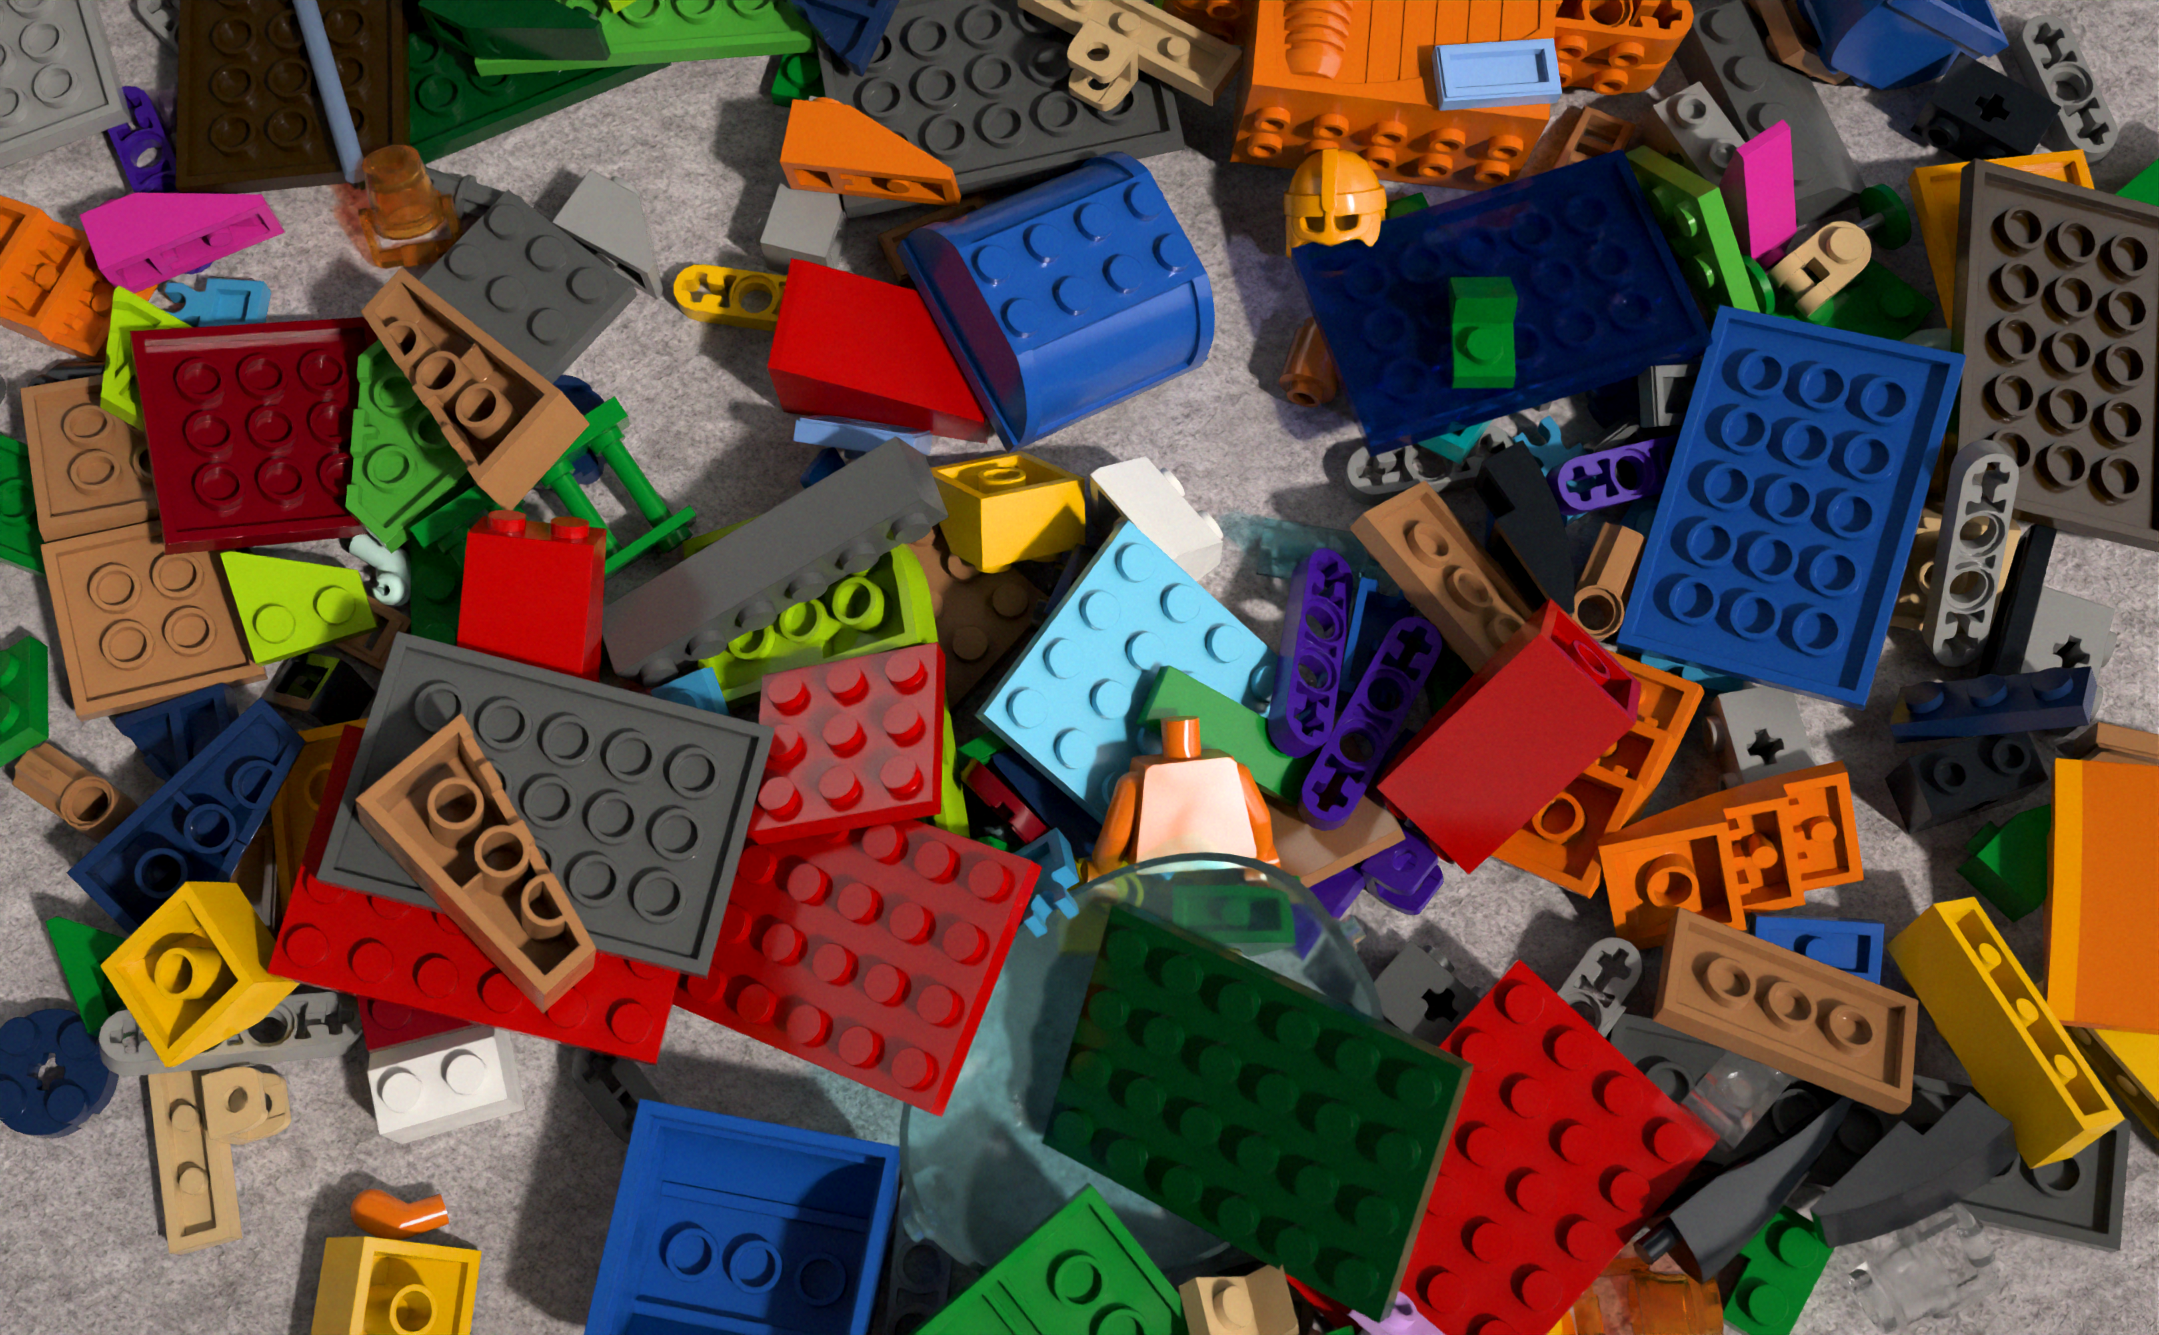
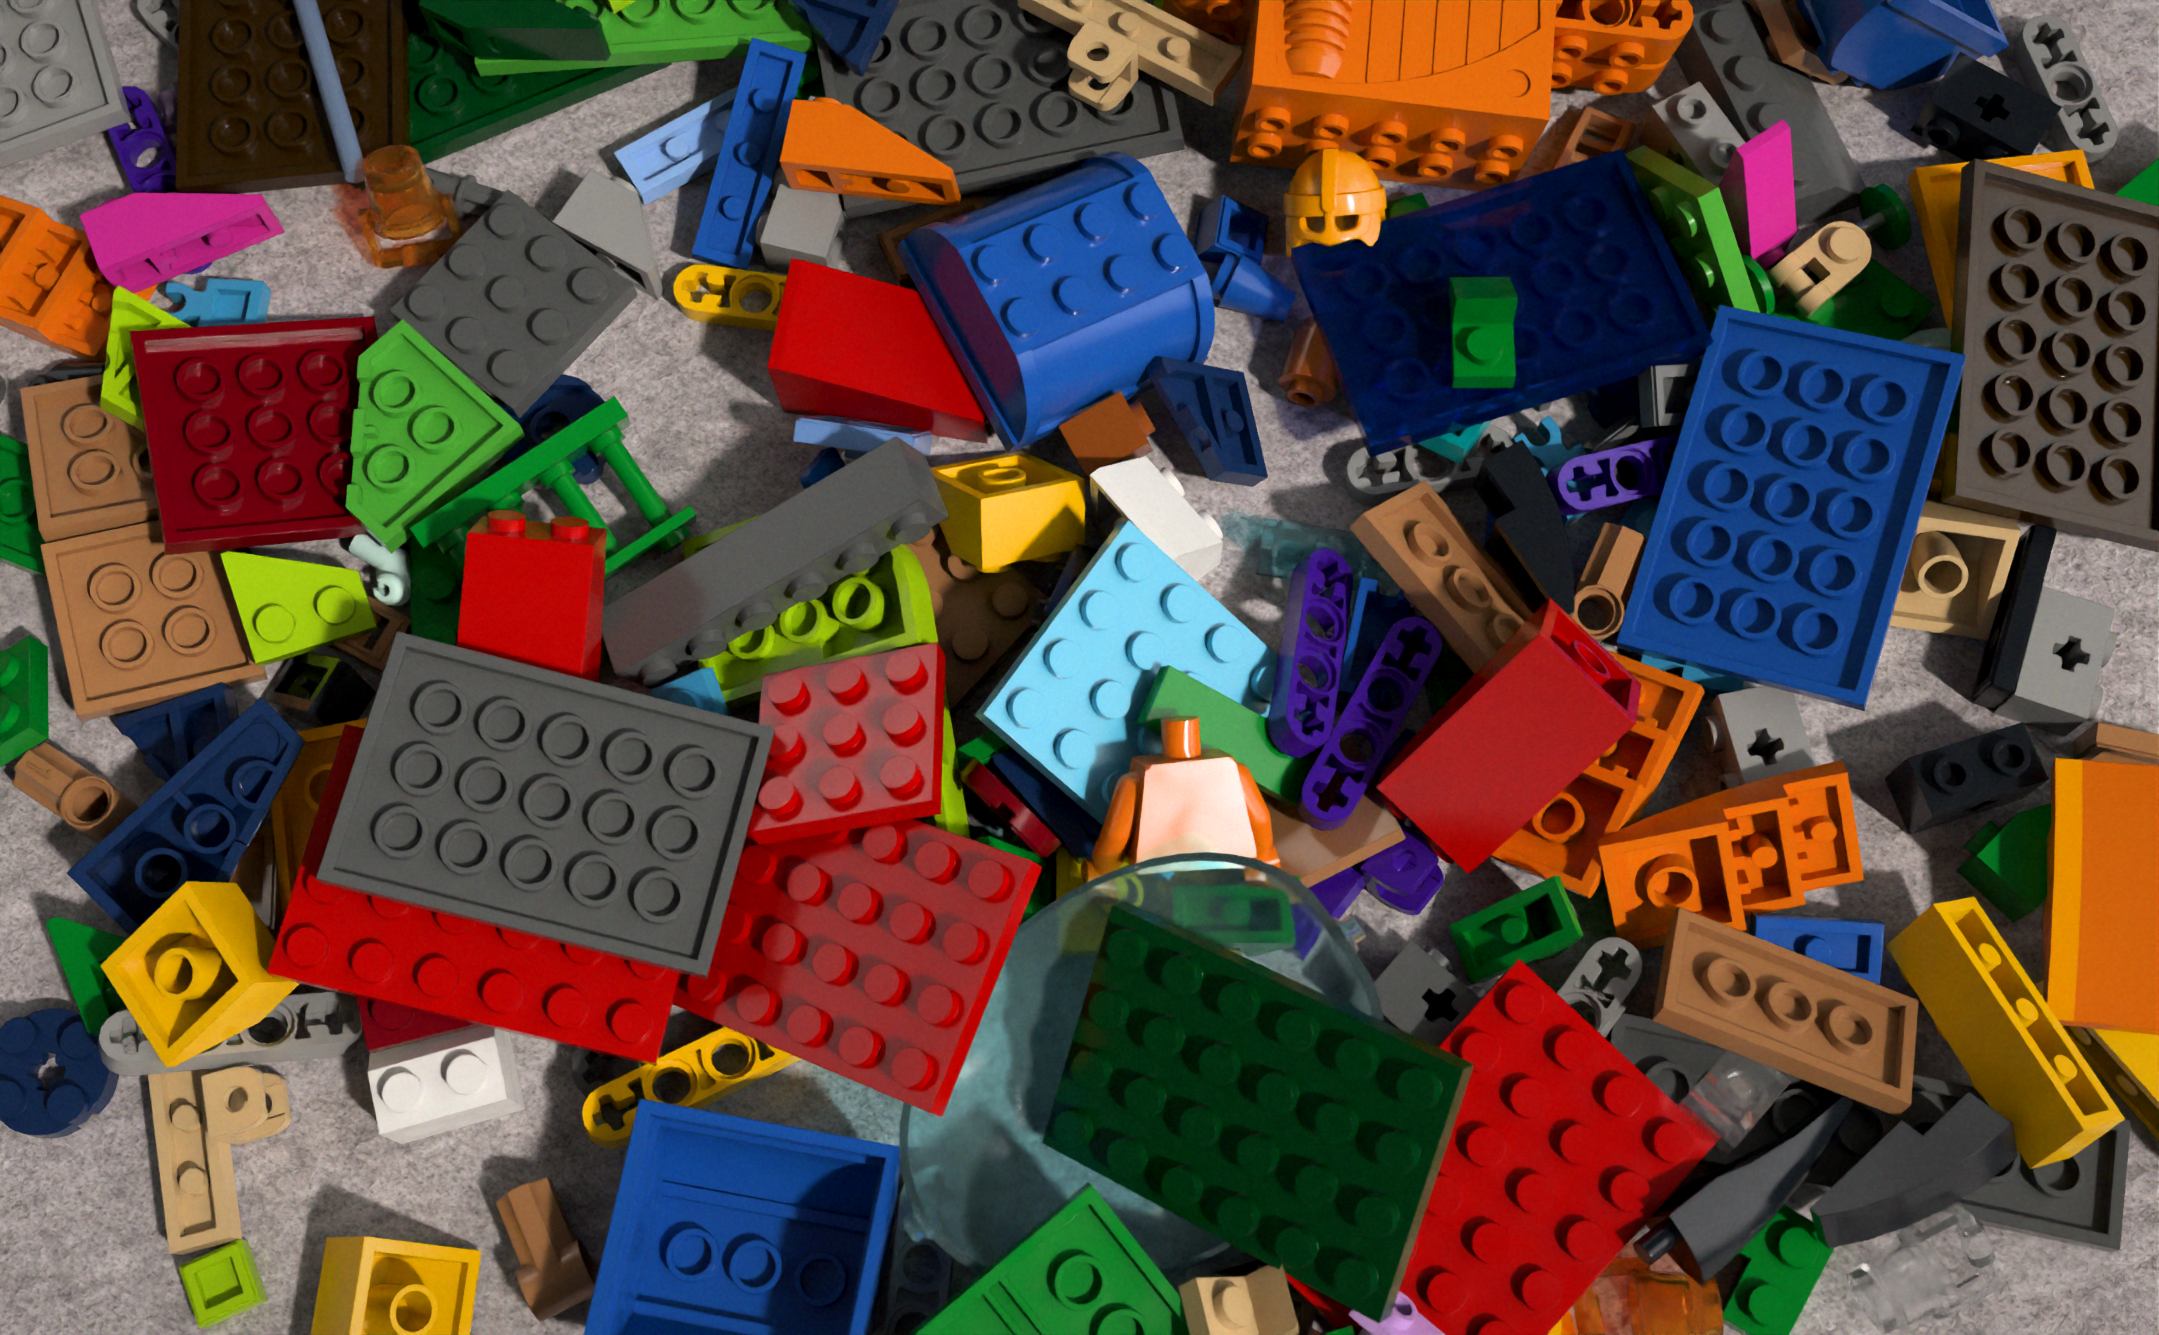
orange arm [350,1188,449,1241] -> none
medium nougat wedge [355,713,596,1013] -> none
medium nougat wedge [361,267,590,510] -> none
dark azure plate [1013,827,1079,938] -> none
light blue tile [1431,38,1562,111] -> none
dark blue plate [1889,666,2097,744] -> none
light grey beam [1922,440,2019,667] -> none
none -> lime tile [179,1239,268,1329]
none -> medium nougat piece [496,1177,598,1322]
none -> yellow beam [582,1026,801,1149]
none -> light blue plate [614,85,739,206]
none -> blue plate [691,37,807,270]
none -> dark orange brick [1058,391,1156,481]
none -> dark blue wing [1146,356,1268,487]
none -> blue slope [1194,195,1269,266]
none -> blue cone [1211,253,1297,324]
none -> green slope [1448,876,1584,984]

